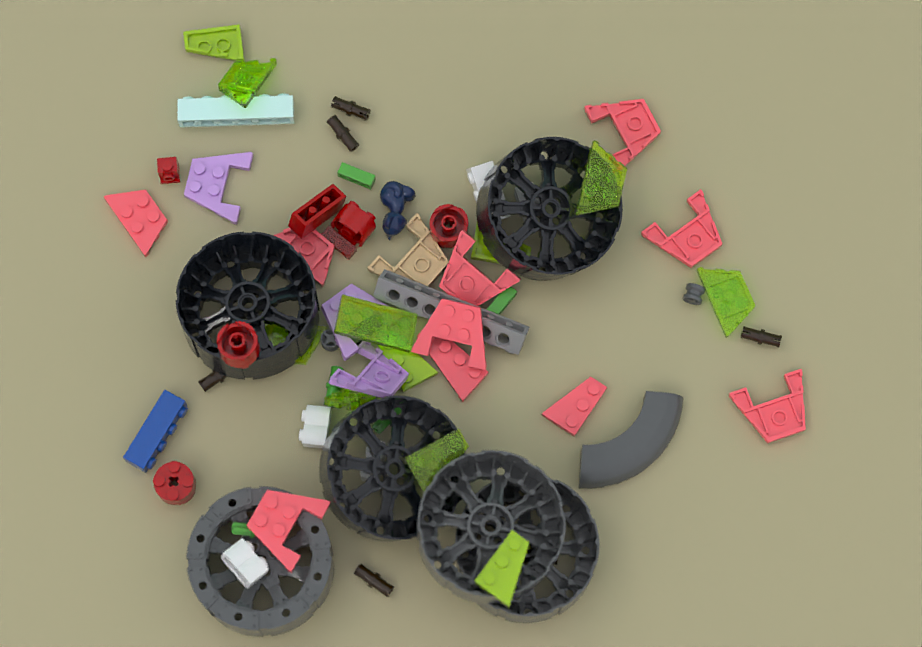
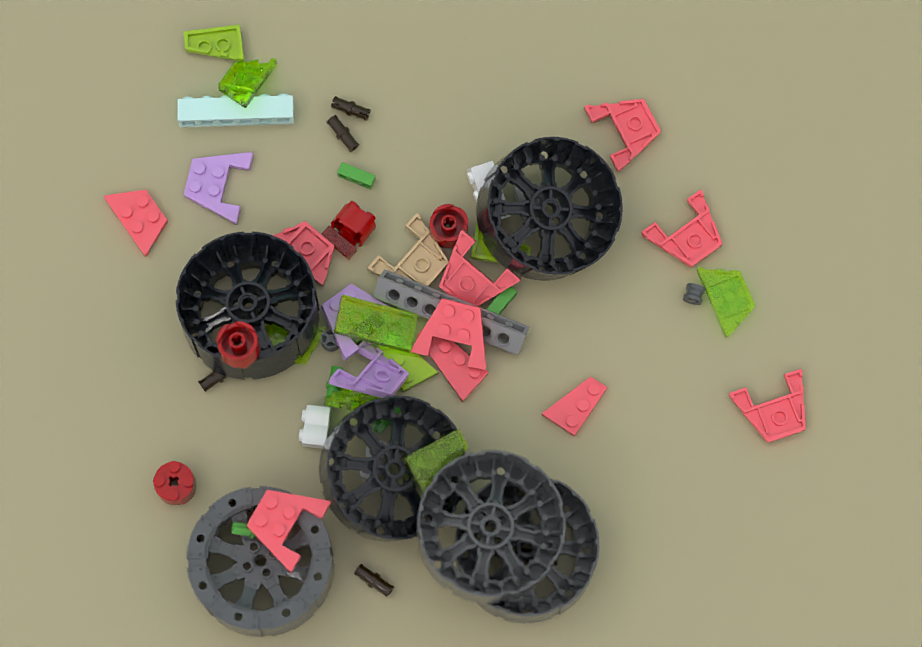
blue brick [123,389,188,473] -> none
red brick [157,157,180,184] -> none
white brick [221,539,269,589] -> none
red brick [288,184,346,239] -> none
dark blue animal [380,181,416,241] -> none
lime wing [475,530,529,607] -> none
clear neon green wing [575,140,627,215] -> none
dark grey brick [579,391,684,489] -> none
dark brown pin [741,326,782,348] -> none

